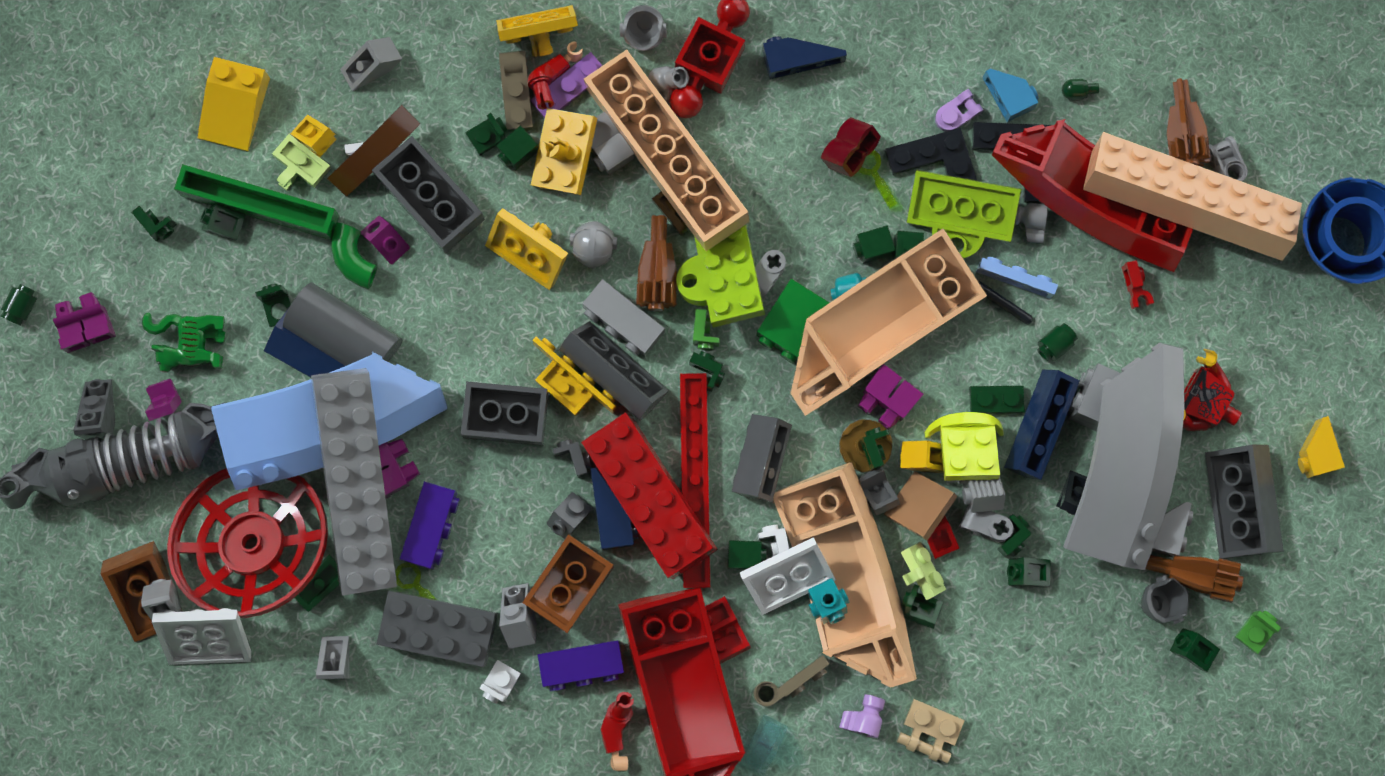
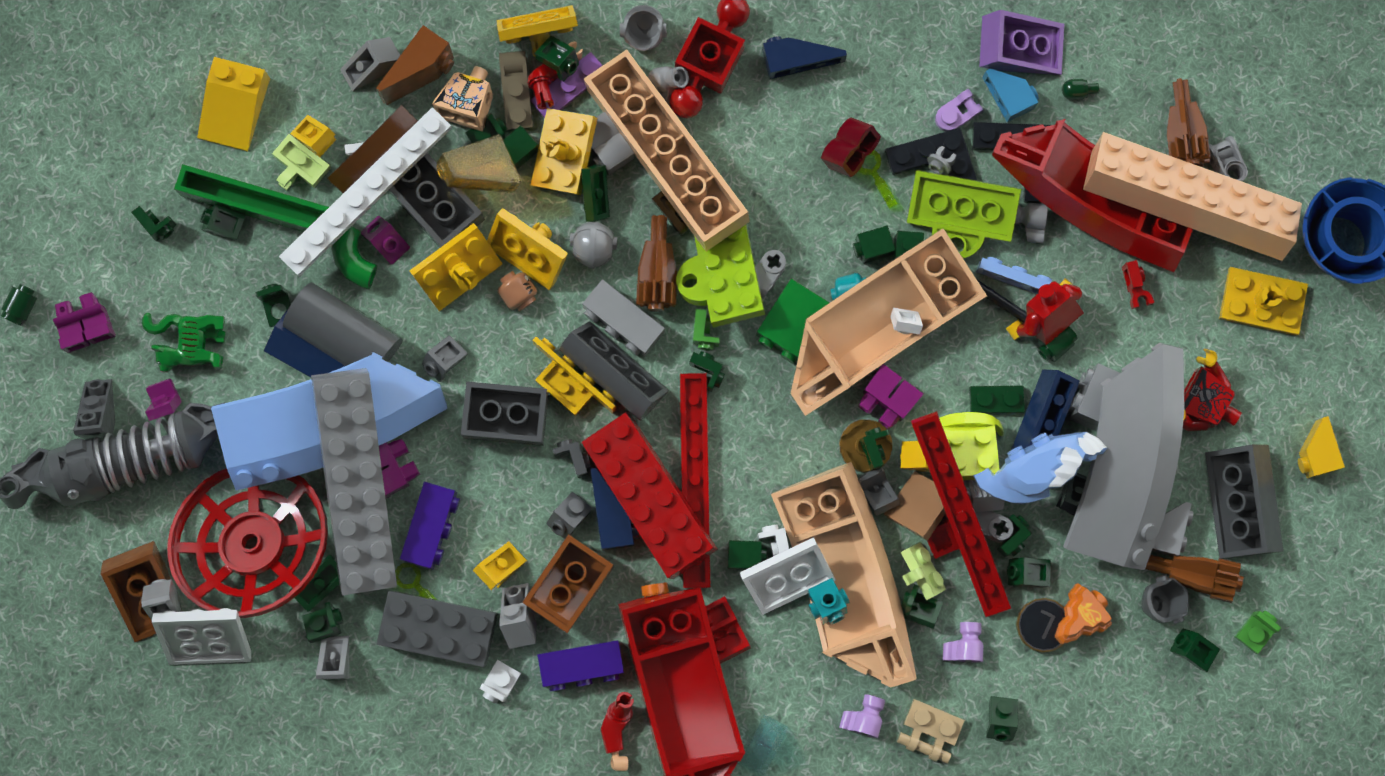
dark grey brick [732,414,792,502] -> none
dark tan plate [753,655,829,706] -> none
none -> white plate [279,107,452,277]
none -> dark green bracket [302,602,343,643]
none -> dark orange slope [376,25,454,105]
none -> yellow plate [410,223,503,311]
none -> dark grey bracket [422,335,468,382]
none -> light nougat torso [432,66,493,131]
none -> clear yellow slope [437,134,522,193]
none -> yellow slope [473,541,527,590]
none -> nougat head [498,271,537,312]
none -> dark green bracket [534,35,579,82]
none -> dark green plate [581,165,610,222]
none -> orange tile [641,582,669,597]
none -> white plate [890,307,923,335]
none -> red plate [911,411,1011,617]
none -> light grey plate [927,146,956,175]
none -> lavender piece [943,622,984,663]
none -> light blue animal [973,432,1107,504]
none -> medium lavender slope [979,10,1064,75]
none -> dark green bracket [986,696,1018,742]
none -> red torso [1006,278,1084,345]
none -> black tile [1016,598,1065,652]
none -> orange rock [1055,583,1112,644]
none -> yellow plate [1219,267,1308,336]

